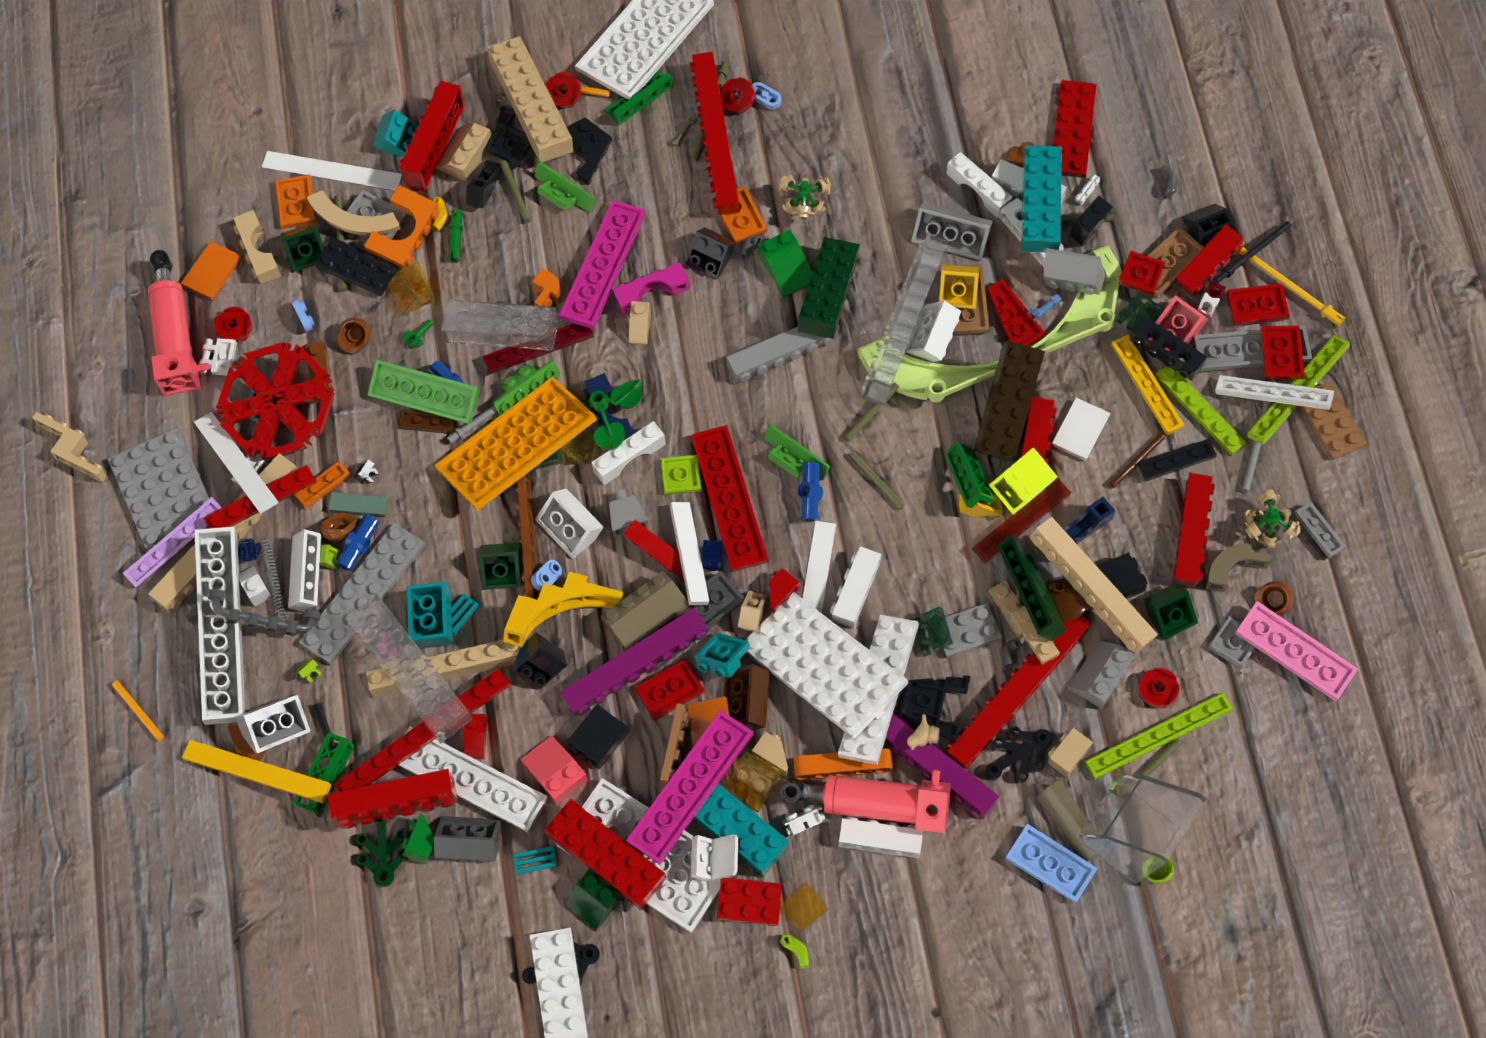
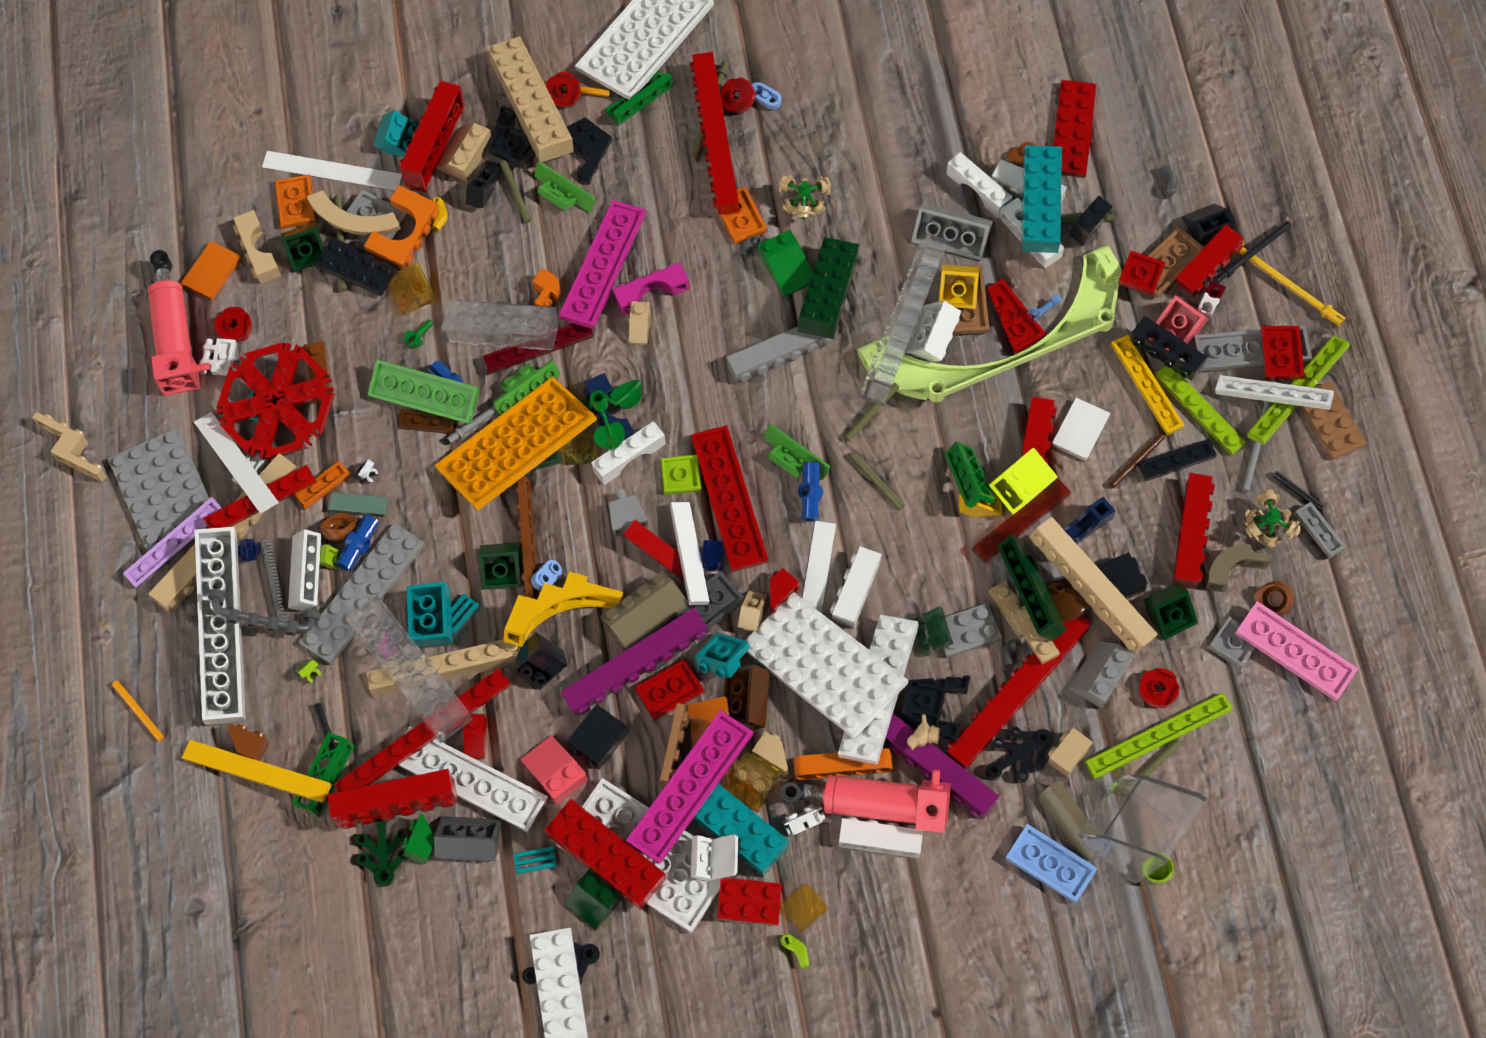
light grey slope [236,695,311,754] -> none
white slope [239,565,271,606] -> none
light blue plate [291,299,315,332] -> none
dark orange hat [337,317,371,354] -> none
green pin [448,209,463,263] -> none
white slope [535,488,604,558] -> none
olive hinge [672,117,695,146] -> none
black slope [685,227,736,279] -> none
dark brown brick [973,340,1045,462] -> none
light grey slope [1043,248,1106,295] -> none
white axle [1074,174,1100,205] -> none
clear green plate [1116,293,1164,331] -> none
red plate [1226,283,1290,326] -> none
none -> black bar [1273,471,1324,511]

